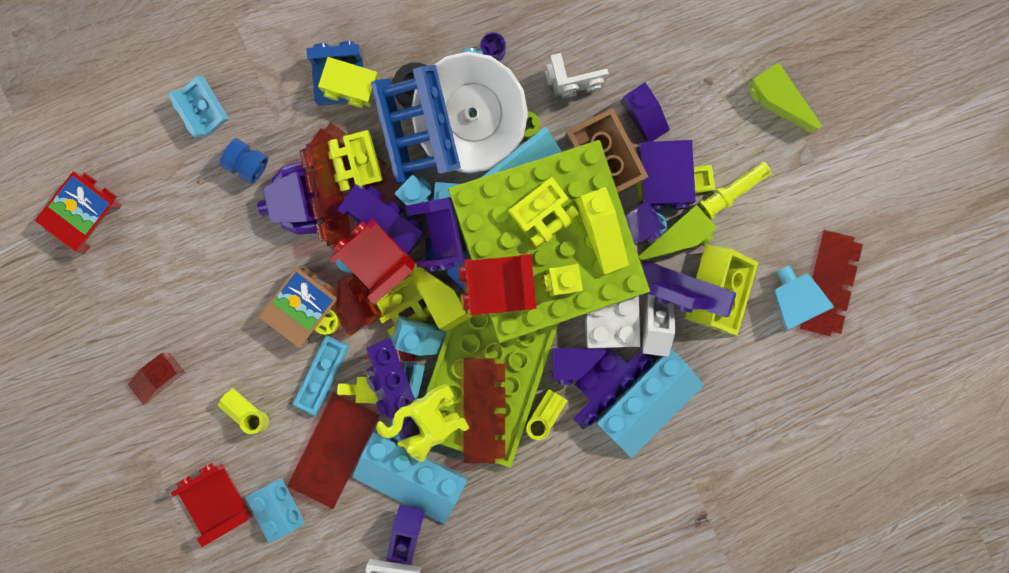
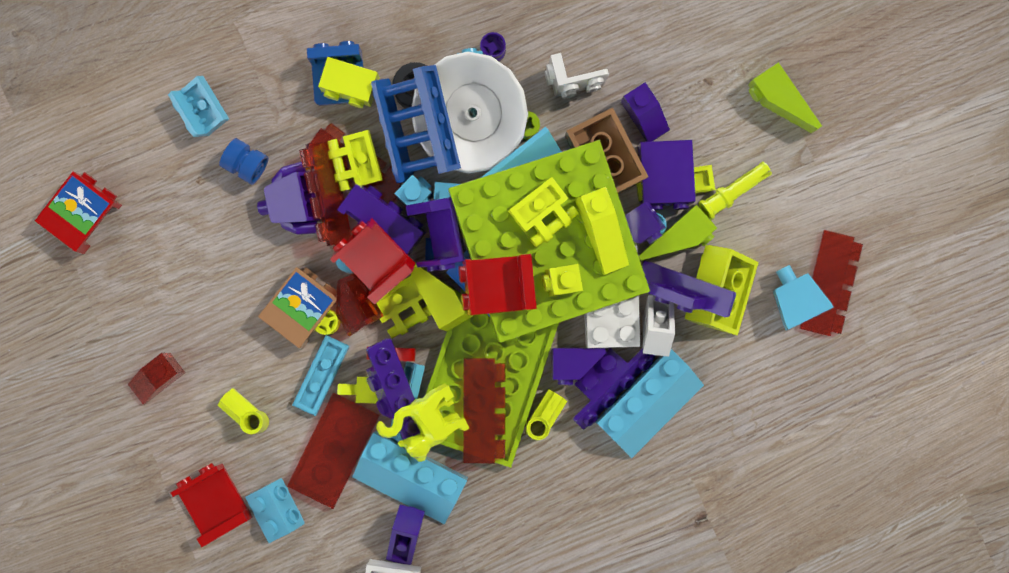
medium azure slope [391,315,447,356] -> none

